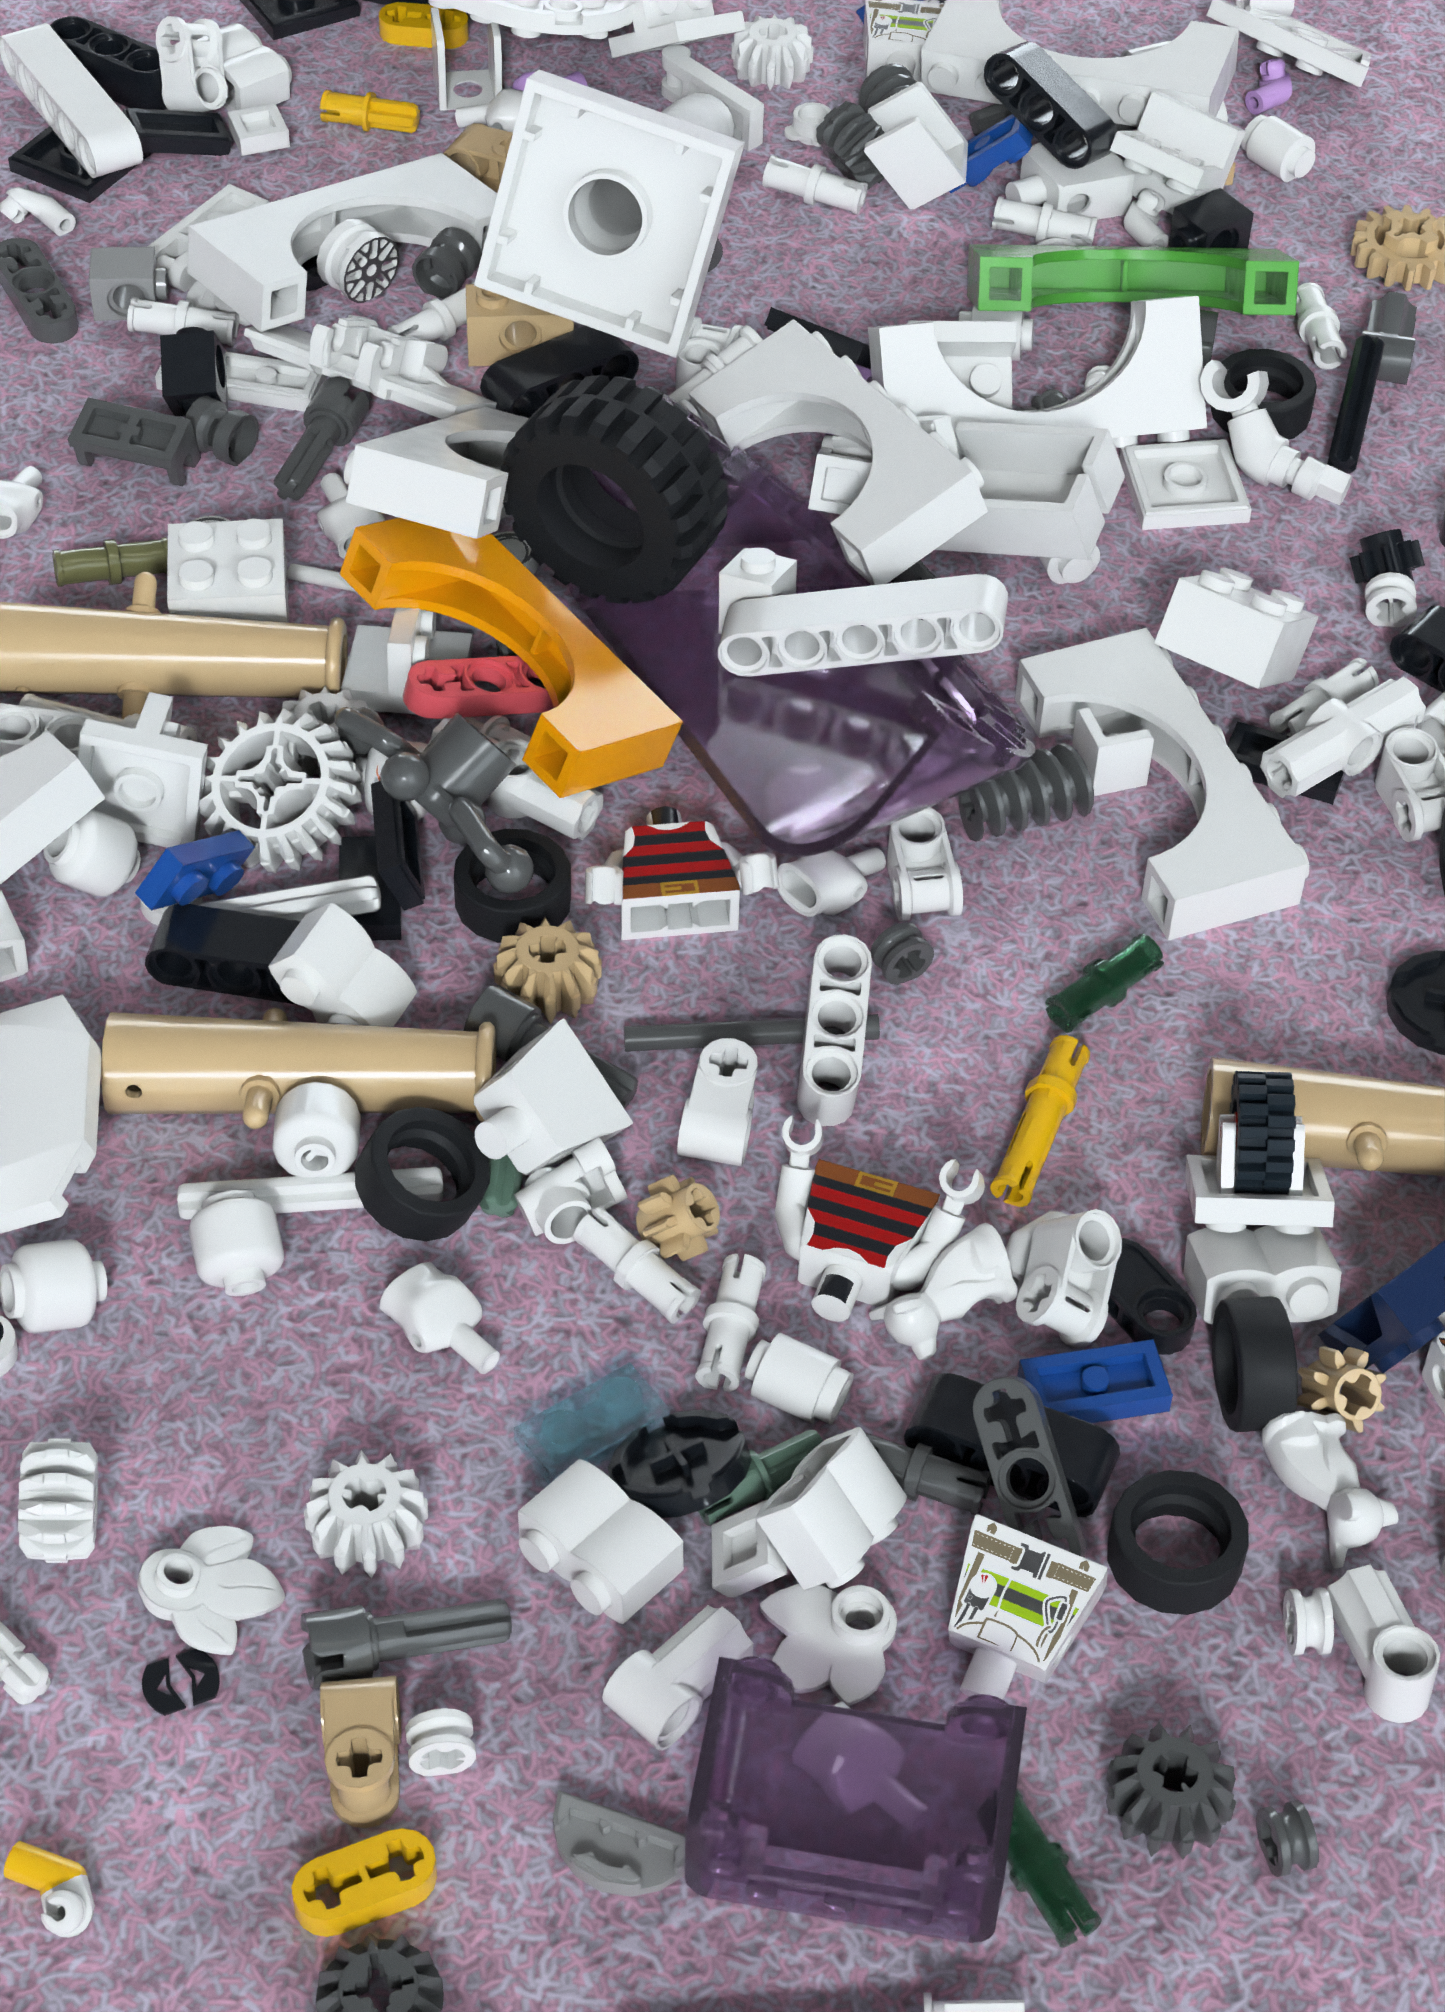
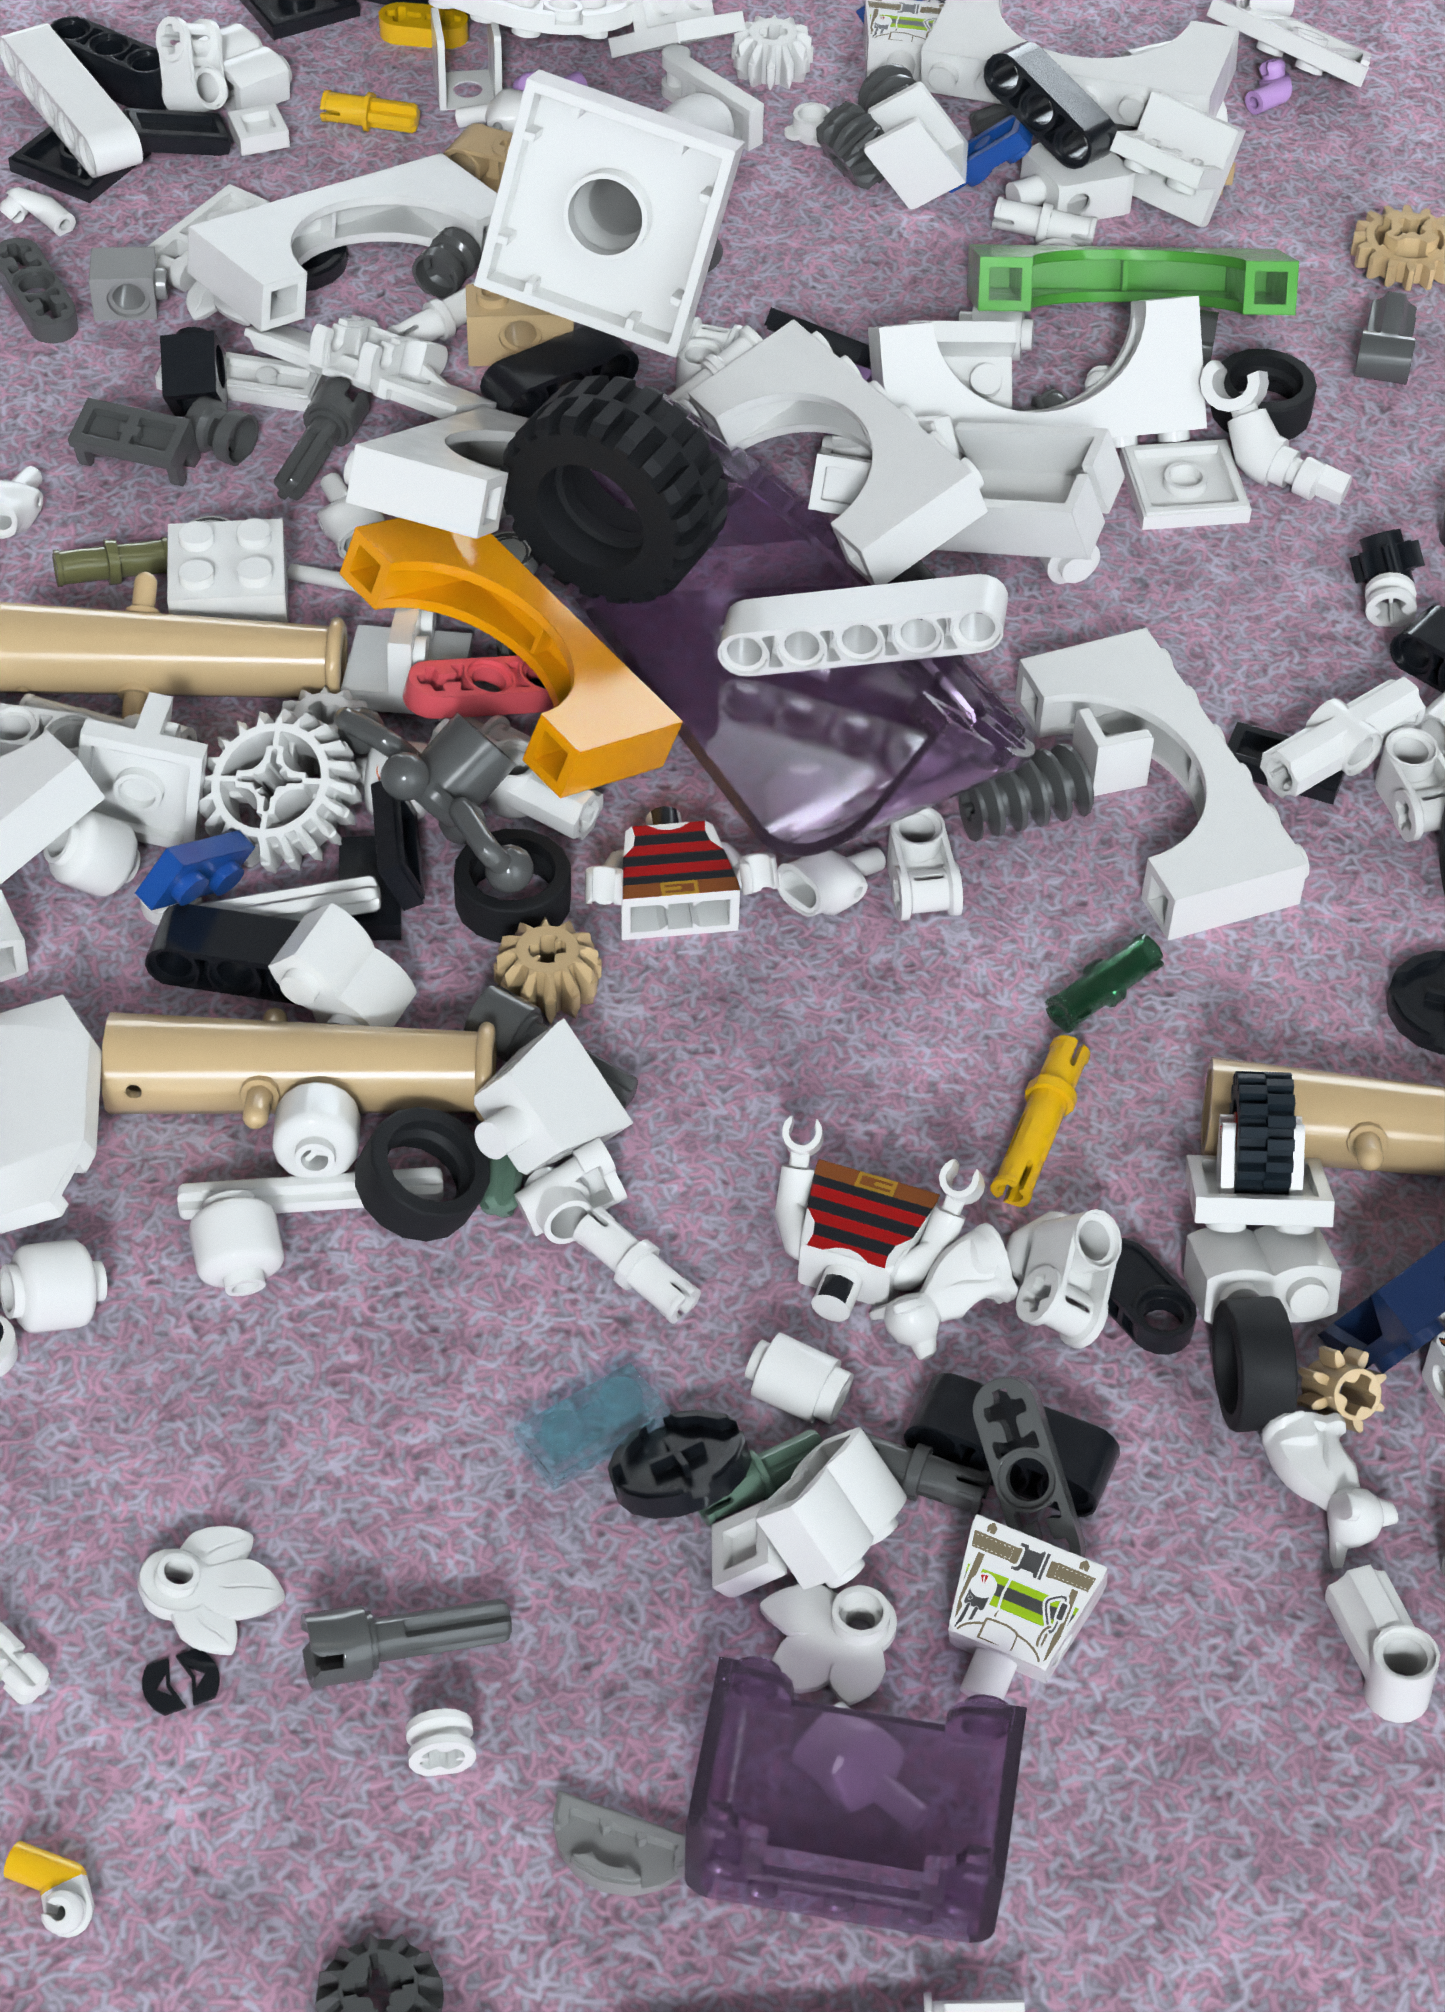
white gear [18,1438,99,1563] -> none
white pin [127,297,239,347] -> none
yellow beam [291,1828,437,1937] -> none
white gear [304,1450,428,1579] -> none
white wheel [317,218,399,303] -> none
tan piece [320,1676,402,1829] -> none
white piece [379,1262,500,1374] -> none
white brick [518,1459,684,1624] -> none
white piece [602,1605,754,1751] -> none
dark grey bar [624,1014,880,1052] -> none
tan gear [636,1174,720,1262] -> none
white piece [677,1038,758,1167] -> none
white pin [695,1254,766,1392] -> none
white brick [719,547,797,634] -> none
white pin [762,155,868,215] -> none
white beam [797,934,872,1126] -> none
dark grey bush [870,922,934,985] -> none
clear green pin [977,1788,1102,1948] -> none
blue plate [1017,1339,1173,1423] -> none
dark grey gear [1106,1722,1236,1860] -> none
black tyre [1107,1470,1249,1615] -> none
white arm [1123,189,1169,247] -> none
white brick [1154,568,1319,689] -> none
black brick [1168,188,1254,248] -> none
white brick [1241,115,1315,182] -> none
dark grey bush [1256,1800,1319,1877] -> none
white pin [1269,658,1379,736] -> none
white bush [1283,1588,1334,1656] -> none
white pin [1296,282,1347,370] -> none
black axle [1327,334,1385,473] -> none

